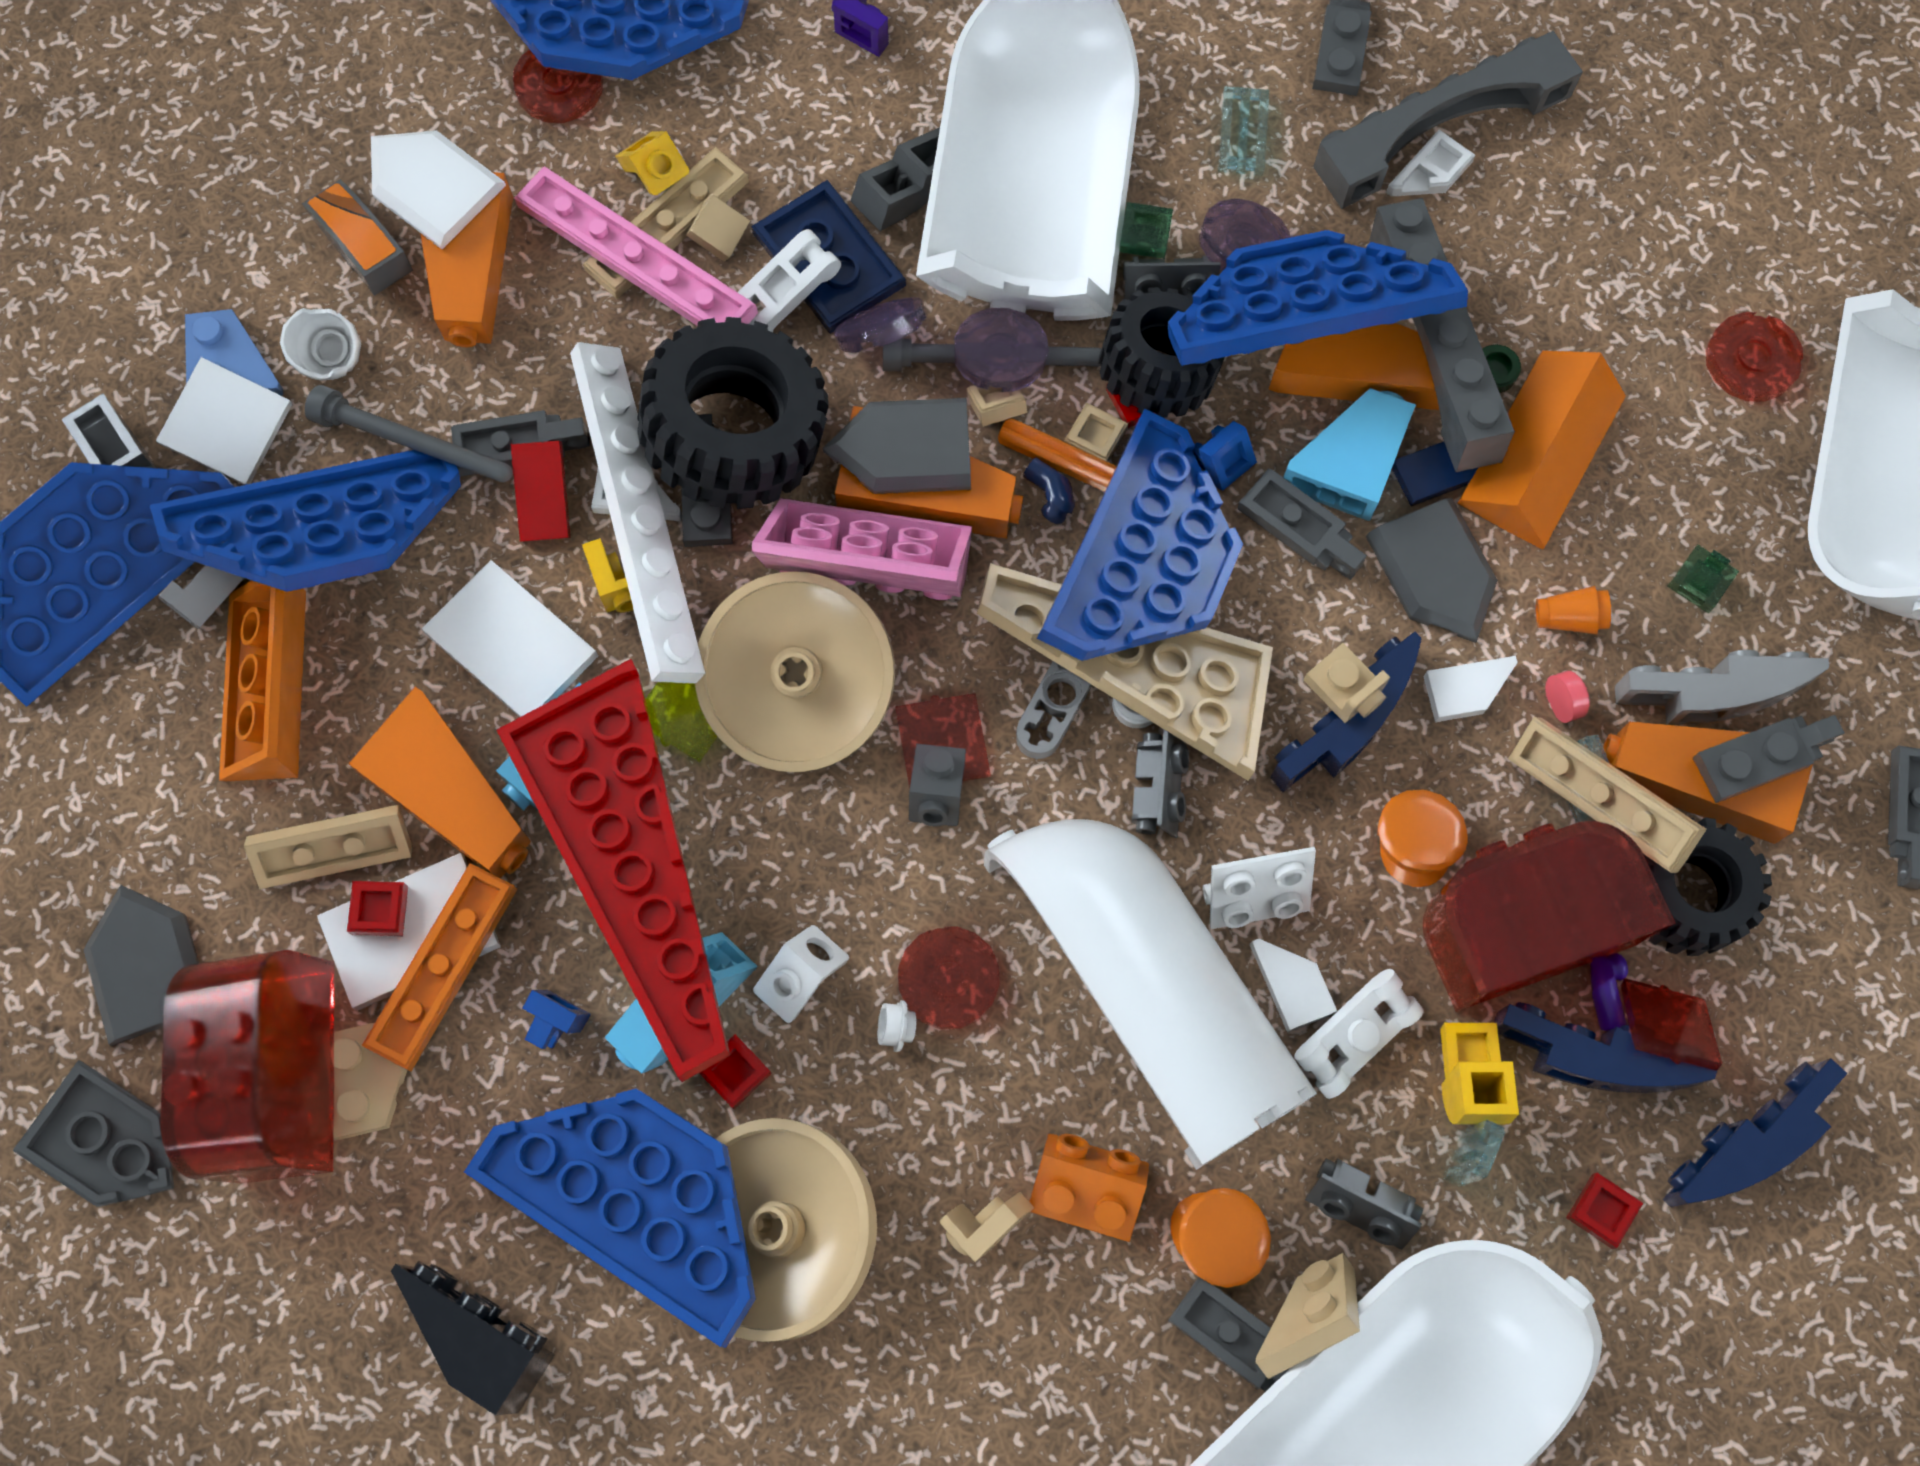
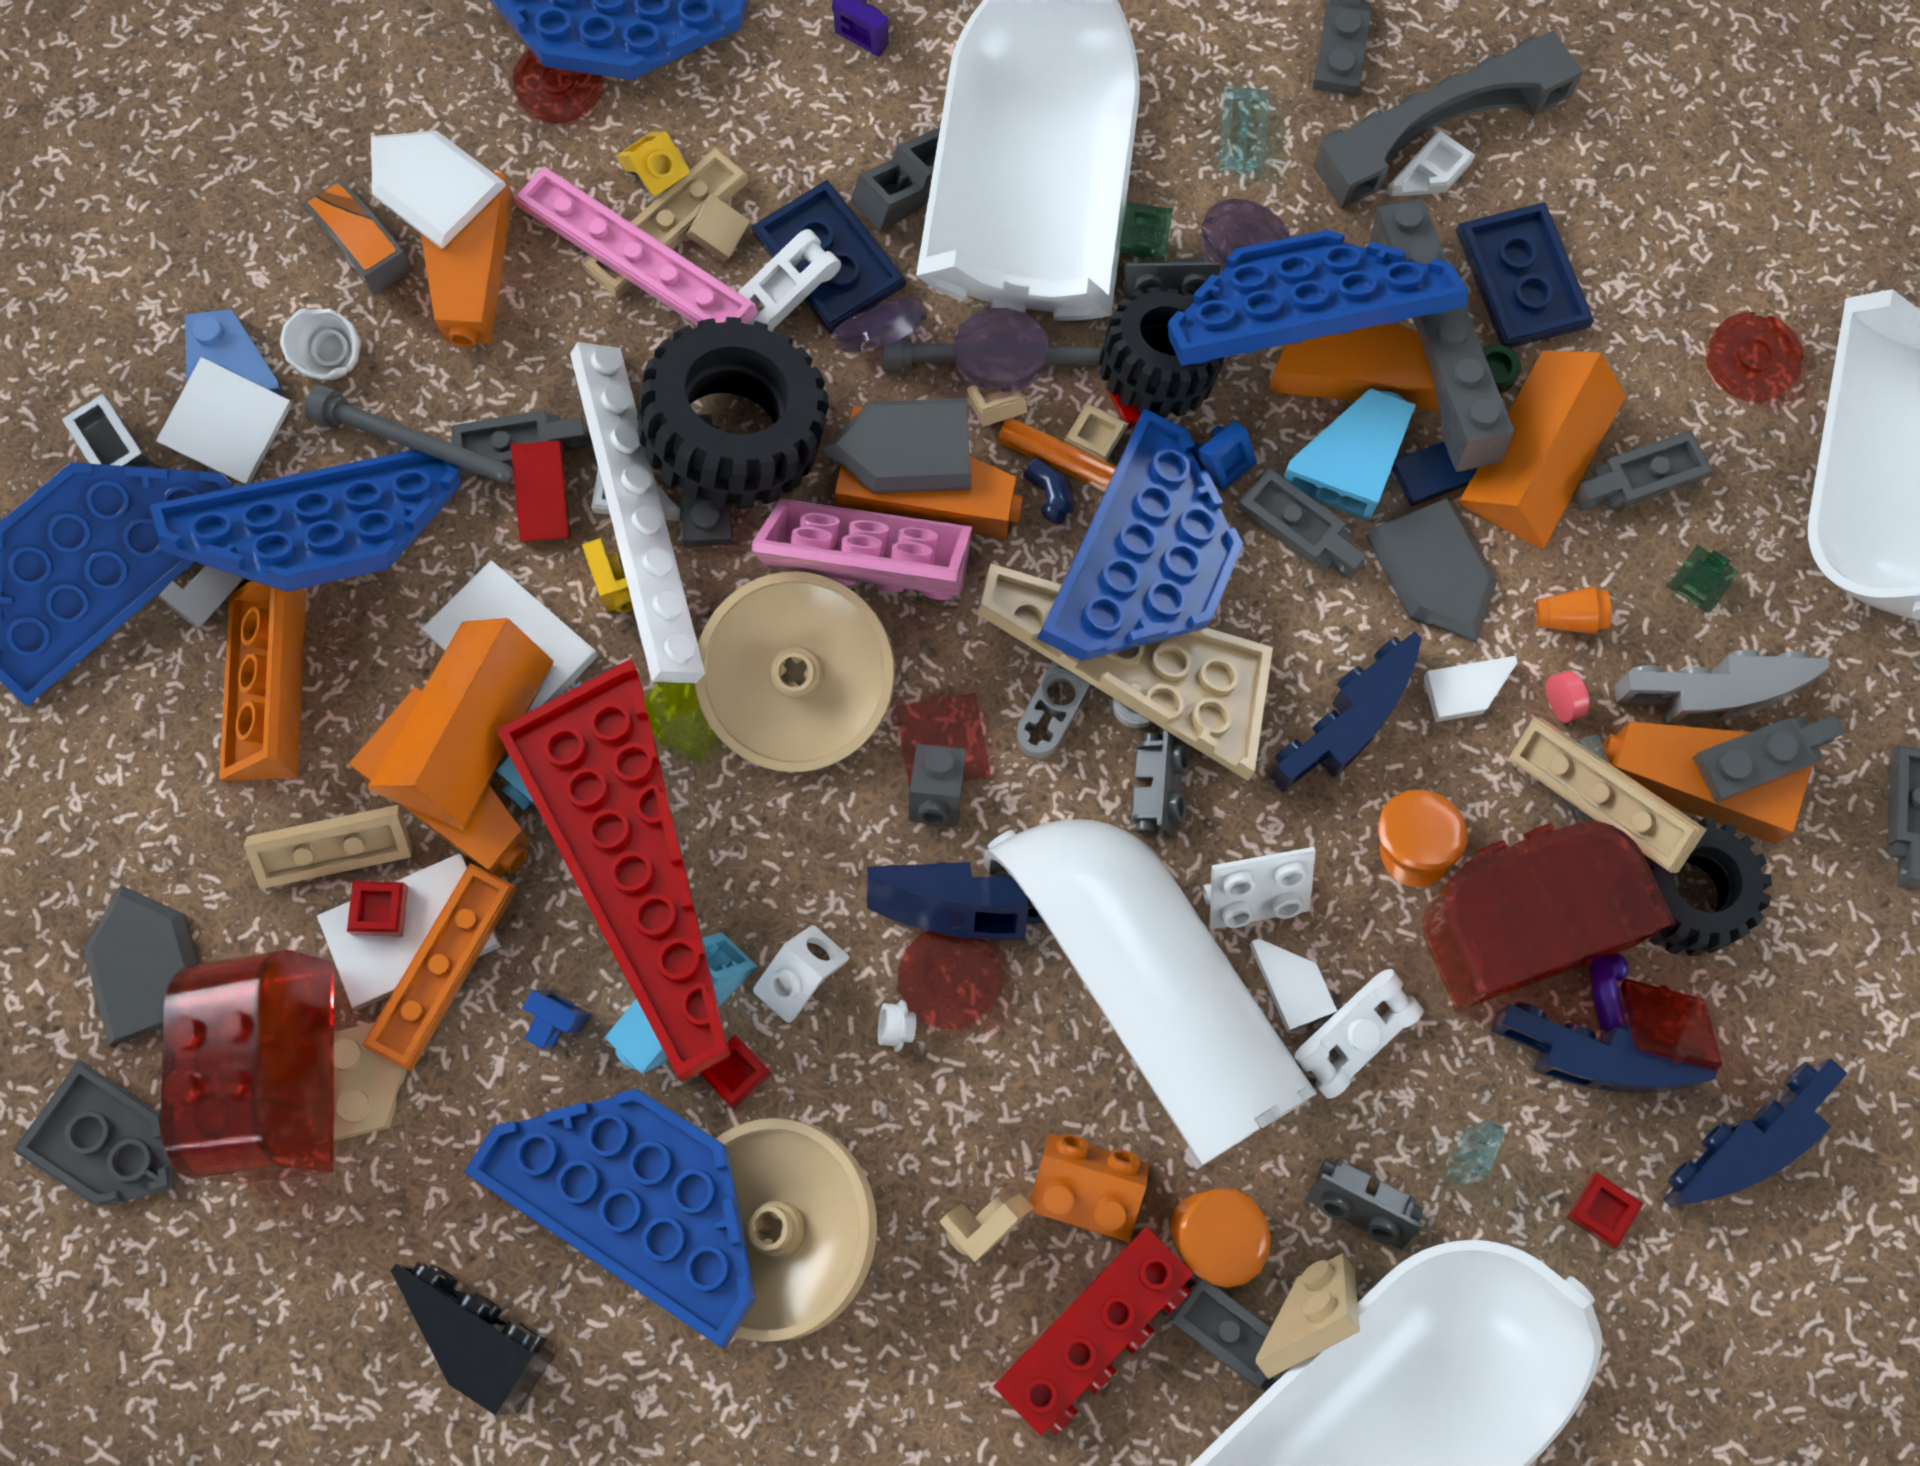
tan bracket [1304,643,1391,723] -> none
yellow brick [1440,1022,1519,1125] -> none
none -> orange slope [368,618,553,831]
none -> dark blue slope [866,862,1045,940]
none -> red brick [993,1226,1194,1436]
none -> dark blue tile [1456,202,1594,348]
none -> dark grey hinge [1573,430,1713,511]

